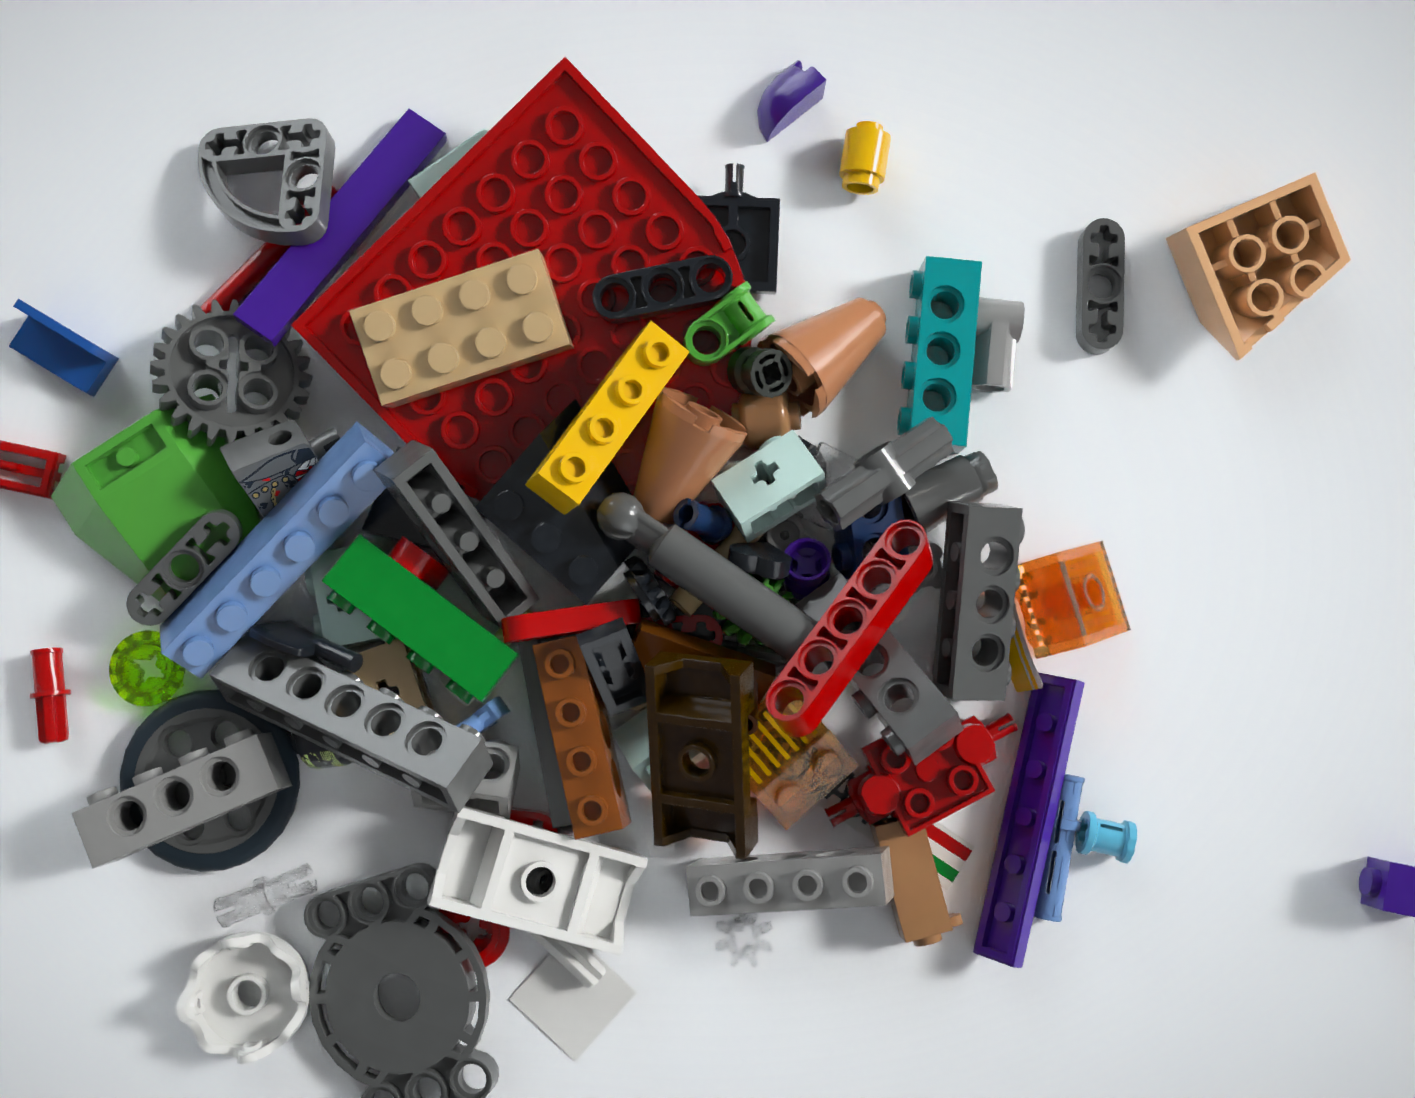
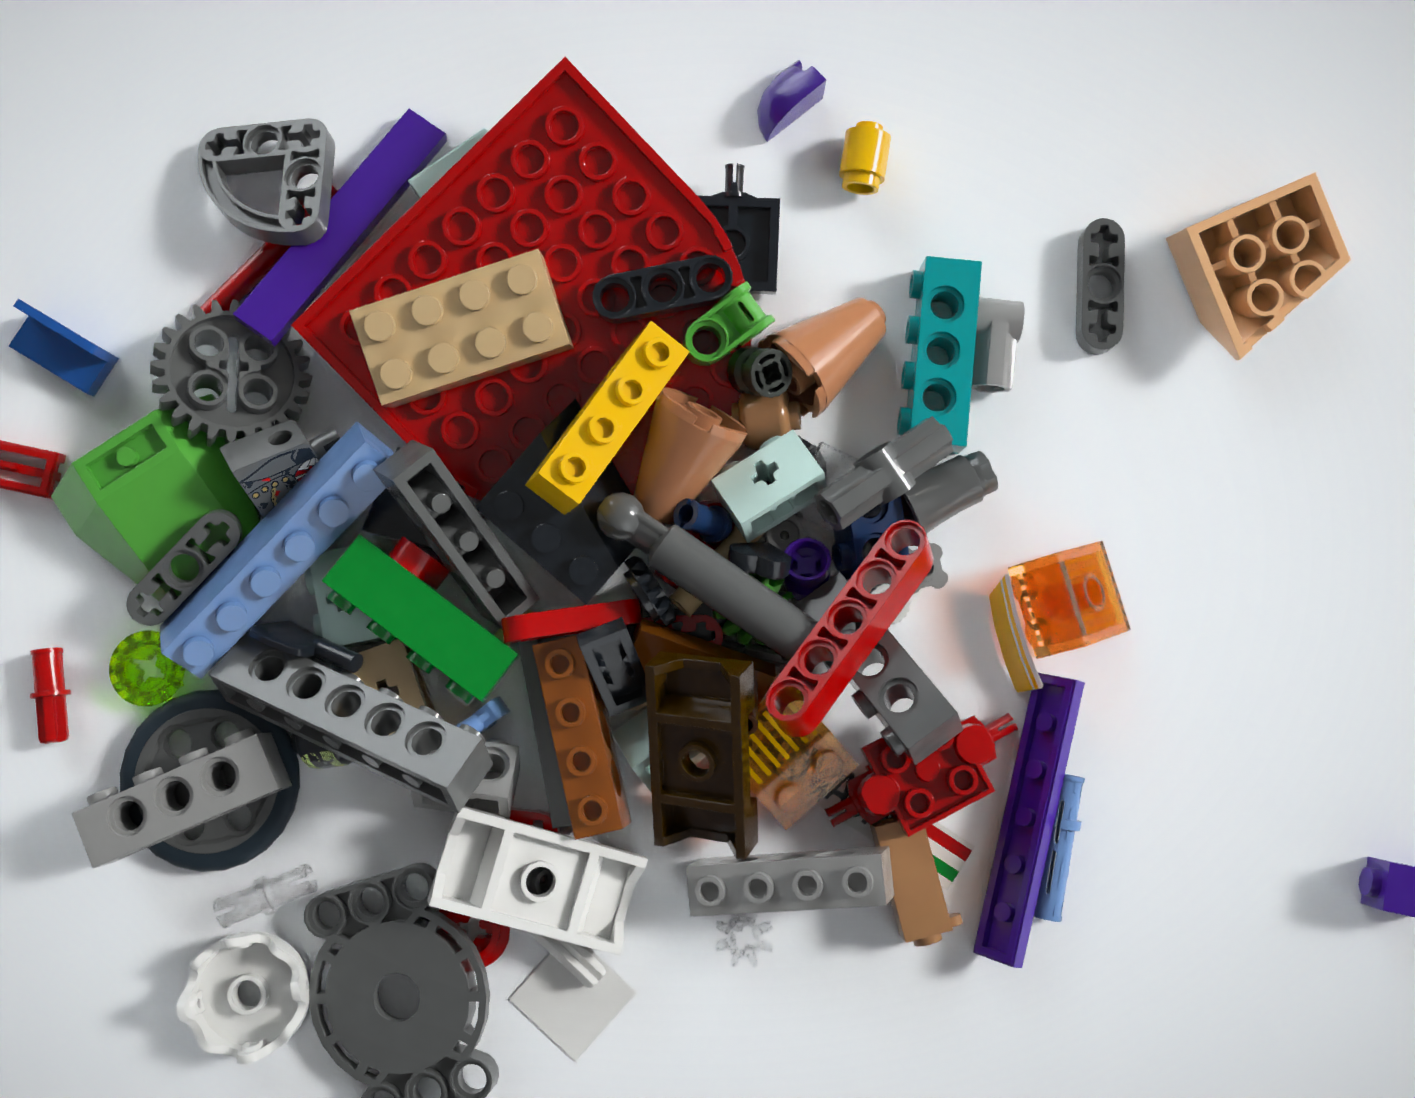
dark grey brick [932,501,1025,701] -> none
medium azure bush [1075,811,1137,864] -> none

